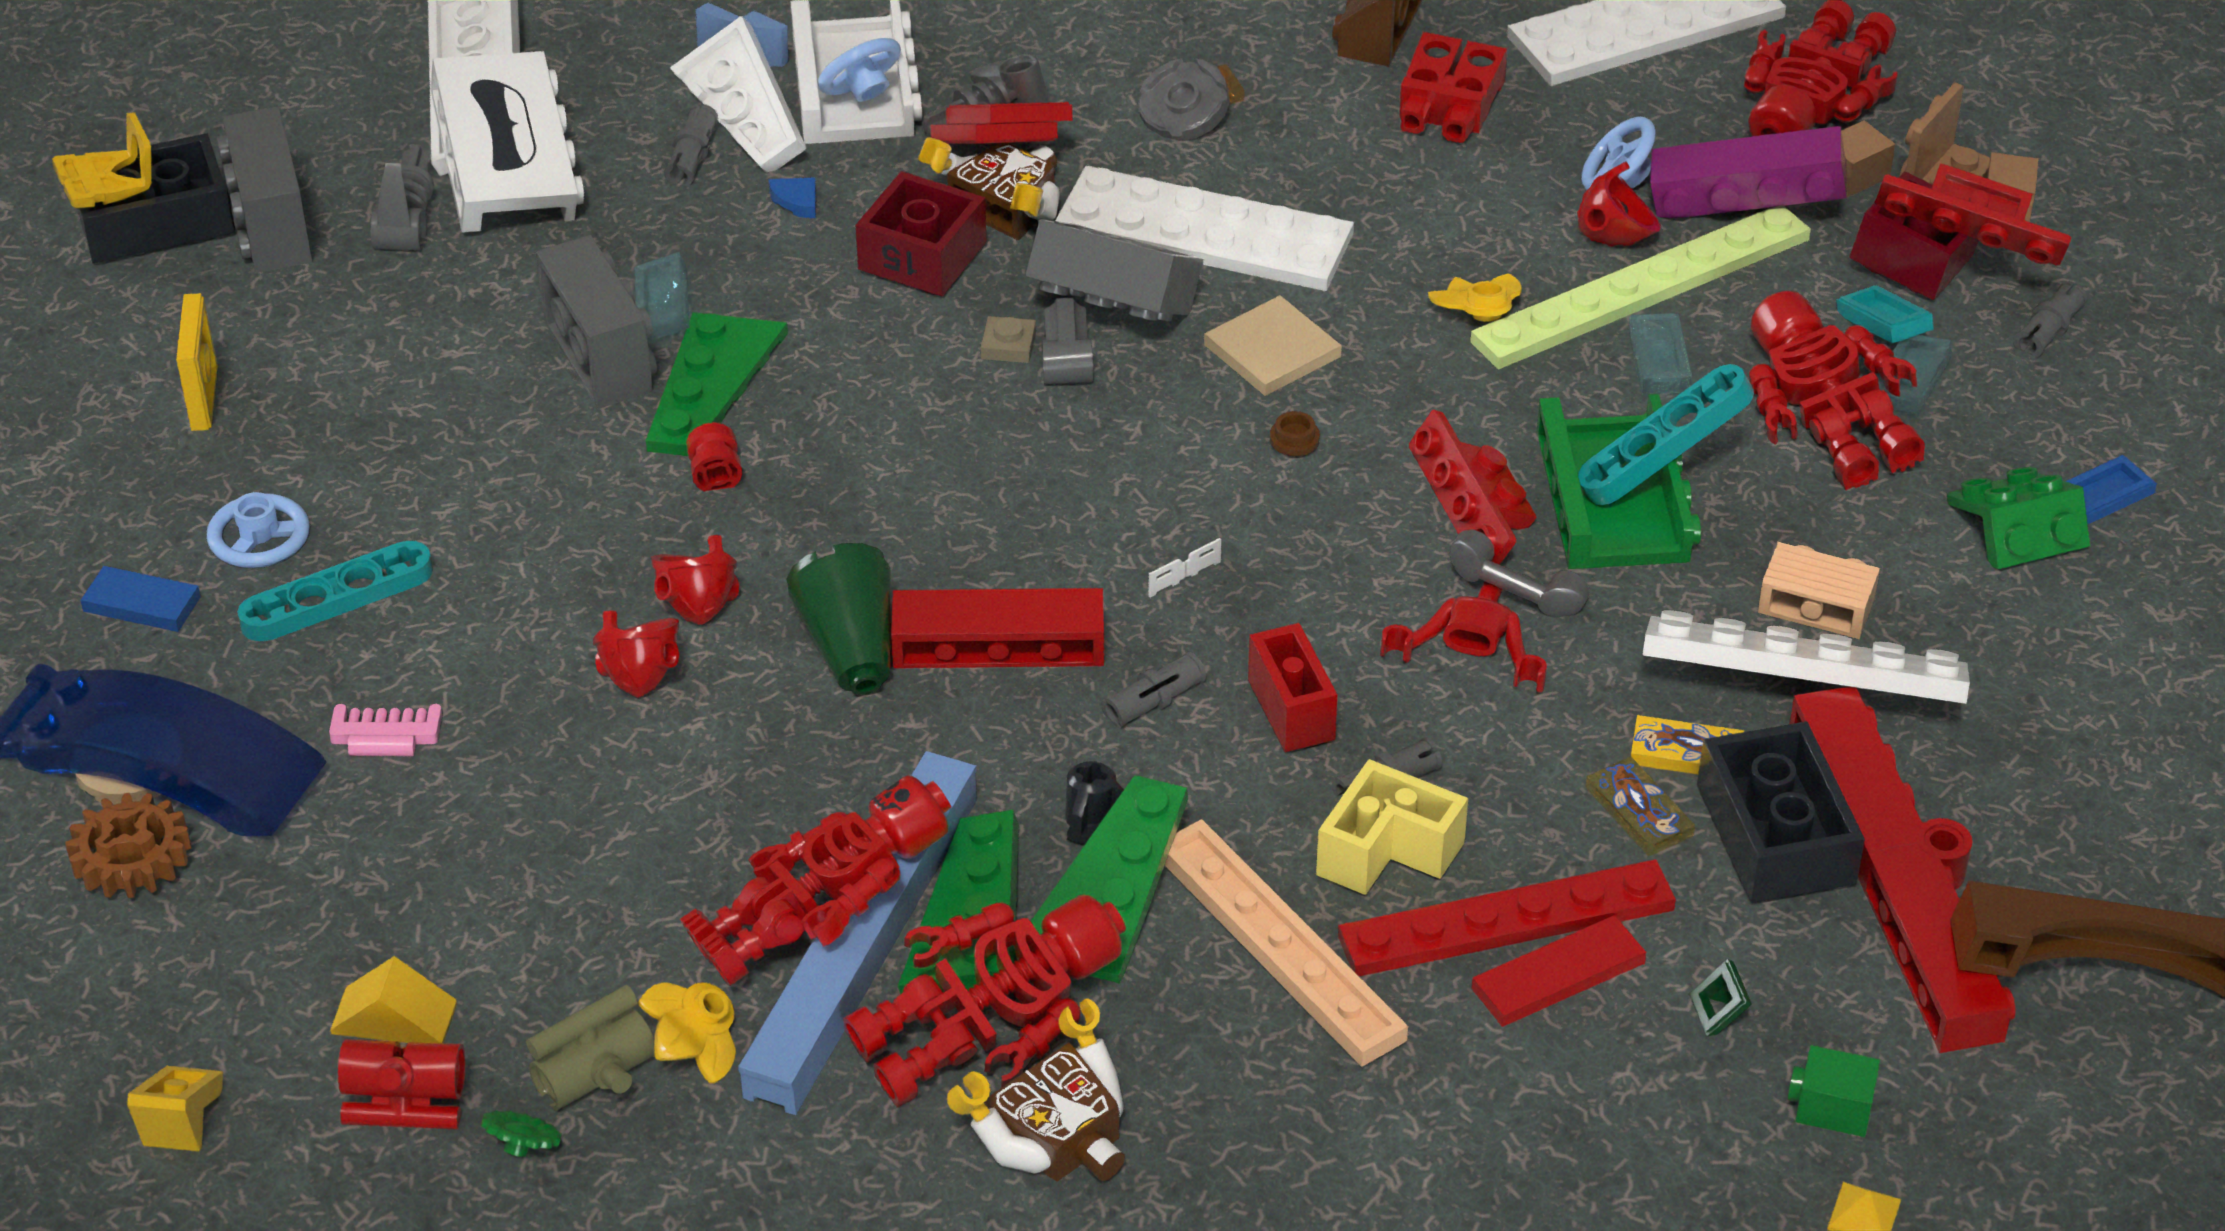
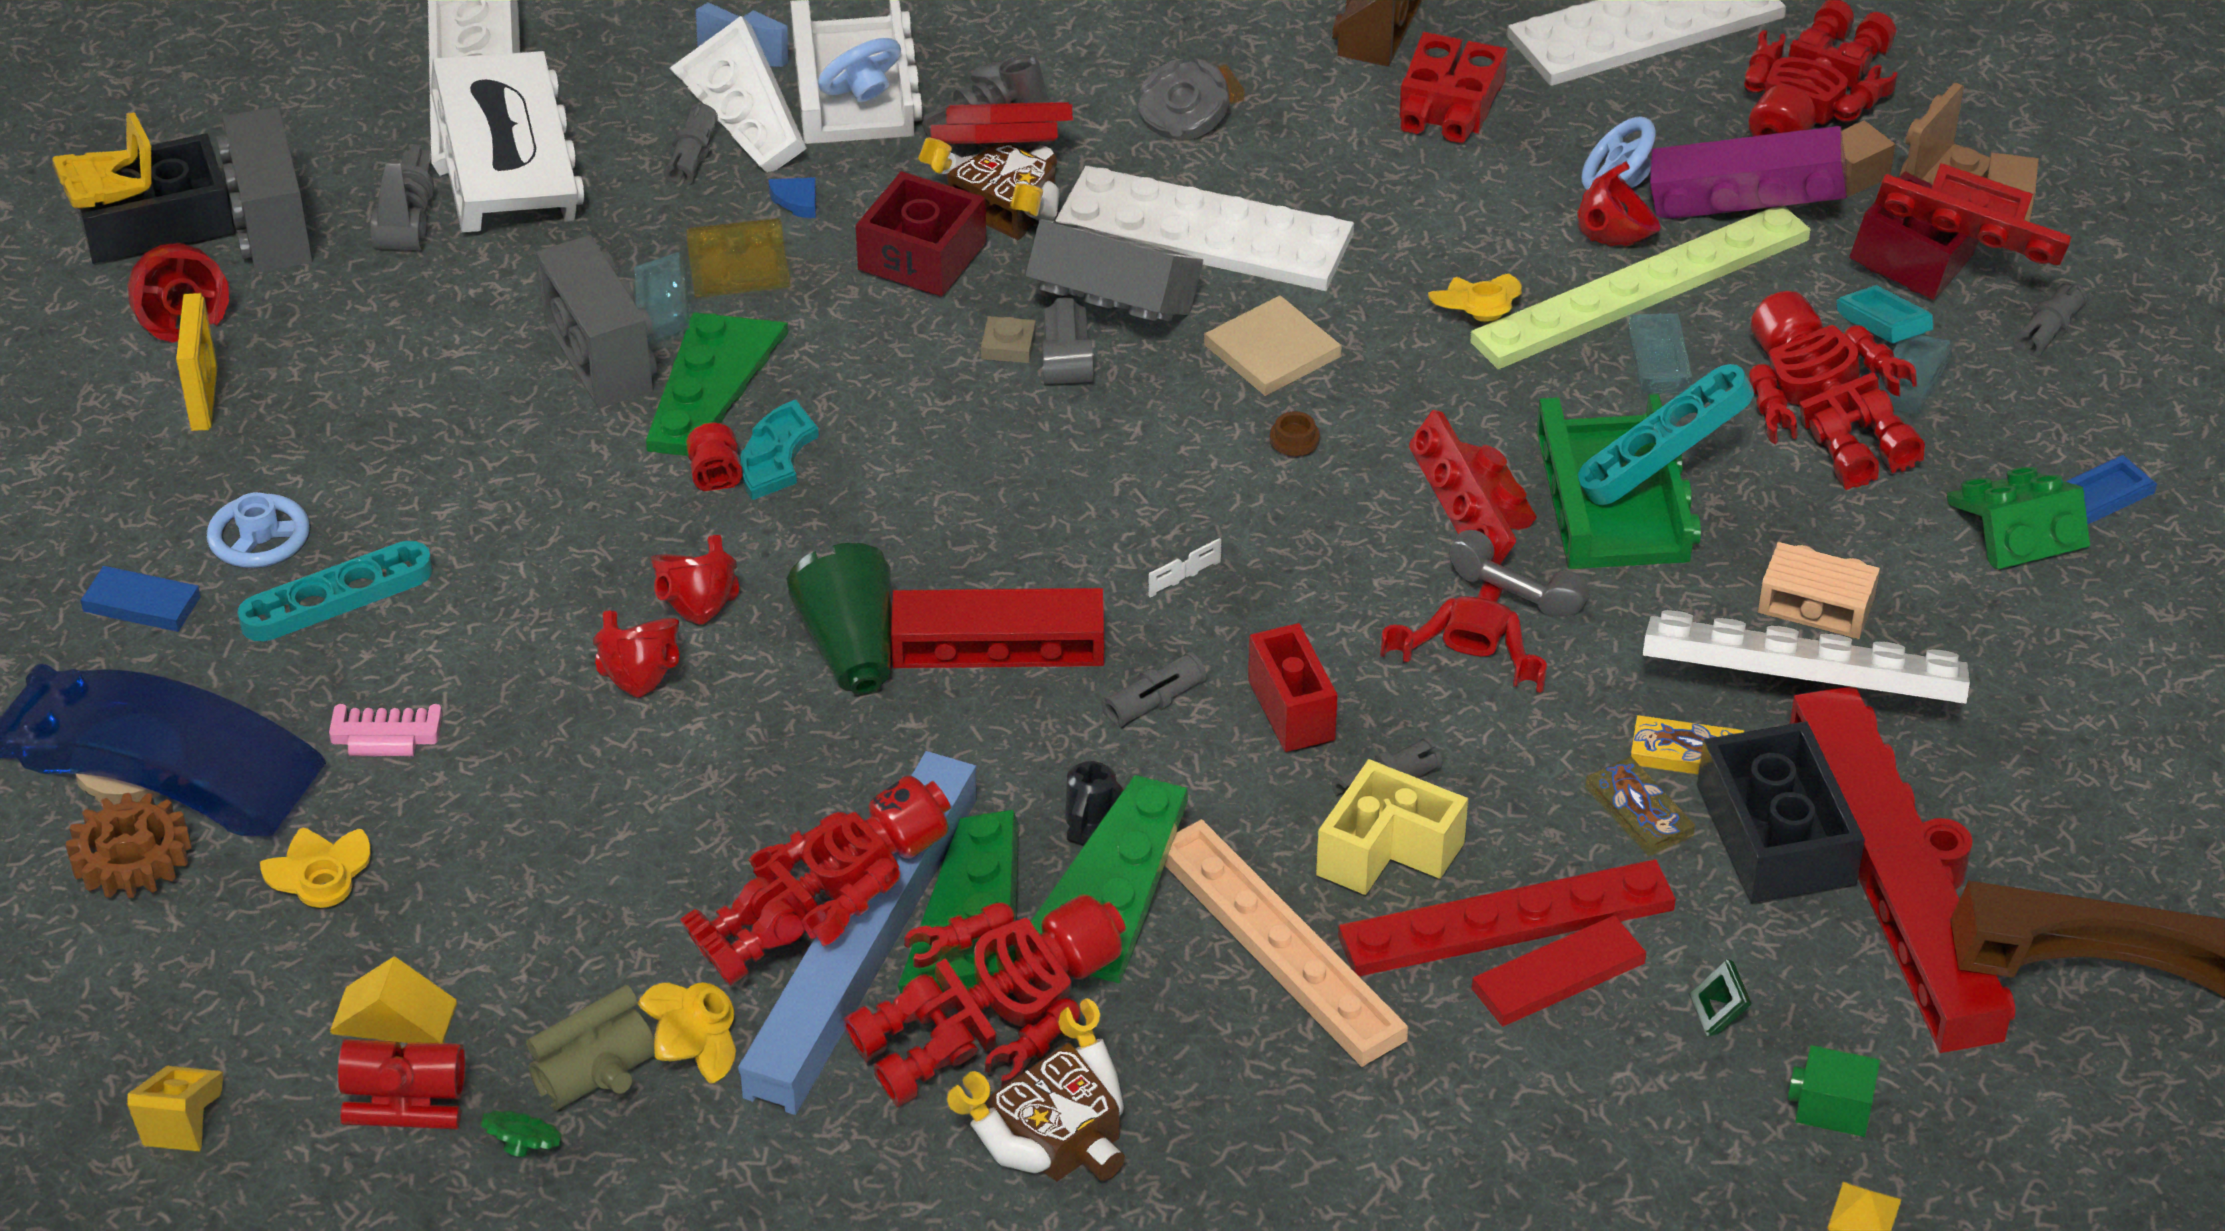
none -> red cylinder [127,243,229,343]
none -> yellow plate [260,827,371,908]
none -> clear yellow bracket [686,218,790,298]
none -> teal tile [741,399,819,500]

